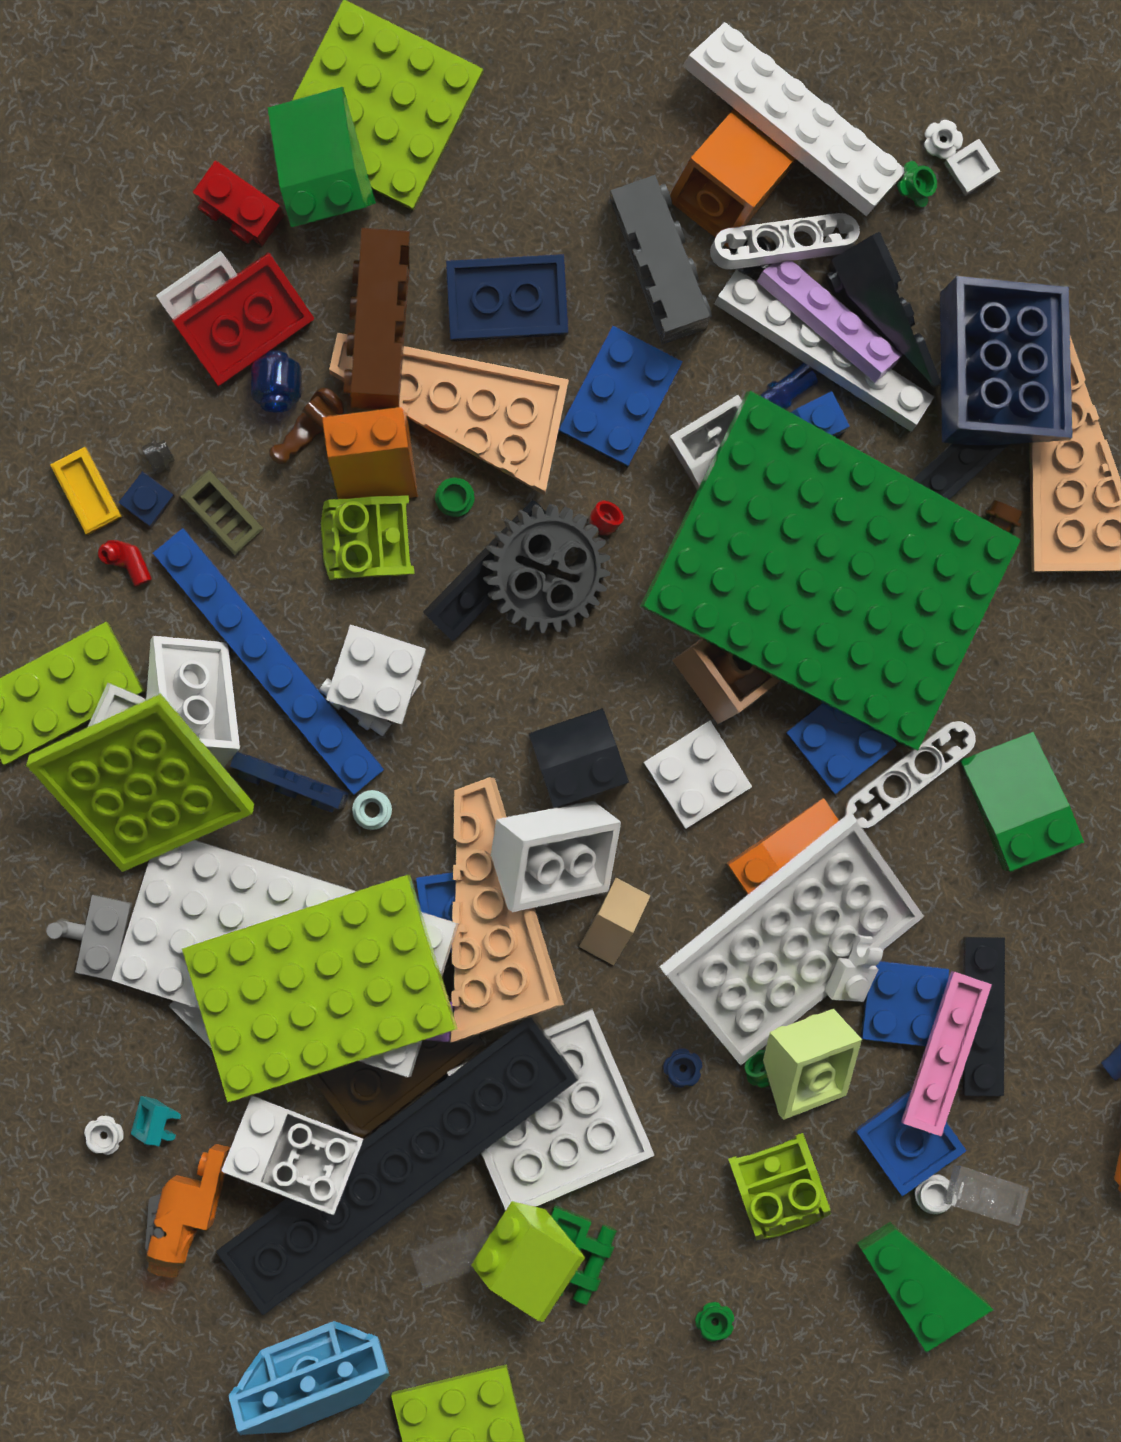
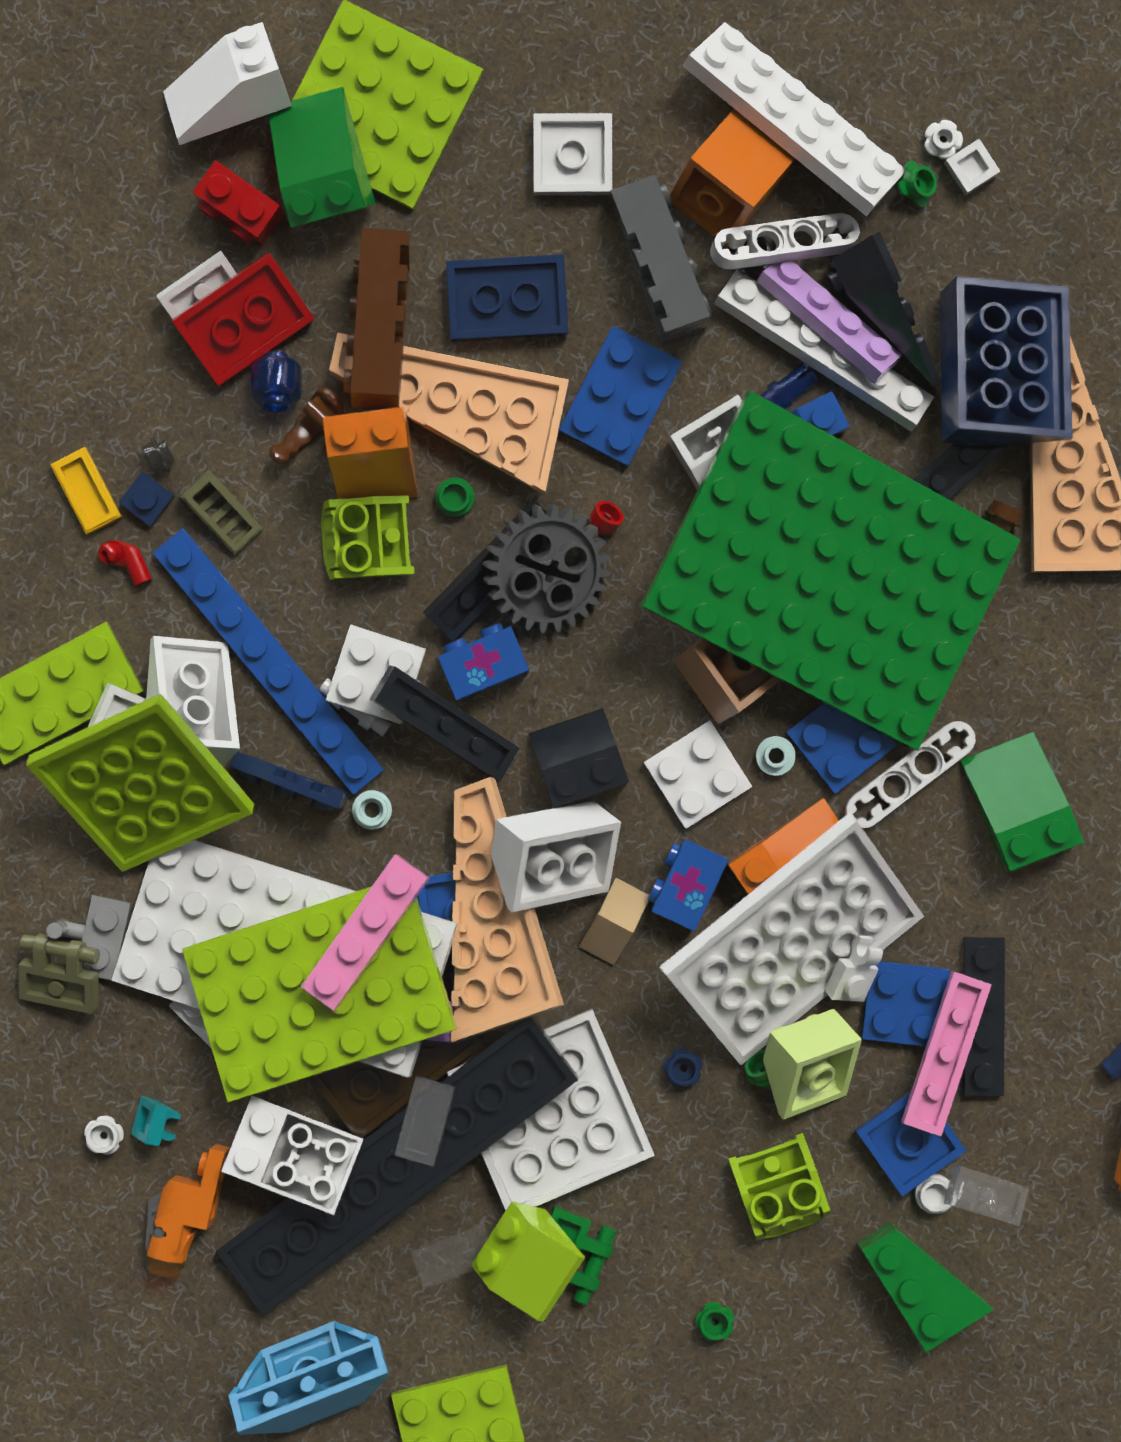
none -> olive plate [18,933,100,1014]
none -> white slope [163,22,292,145]
none -> bright pink plate [301,854,430,1011]
none -> black plate [369,665,519,782]
none -> clear tile [395,1076,455,1166]
none -> blue brick [438,623,530,701]
none -> white plate [533,113,612,195]
none -> blue brick [647,839,729,931]
none -> light aqua plate [756,736,795,776]

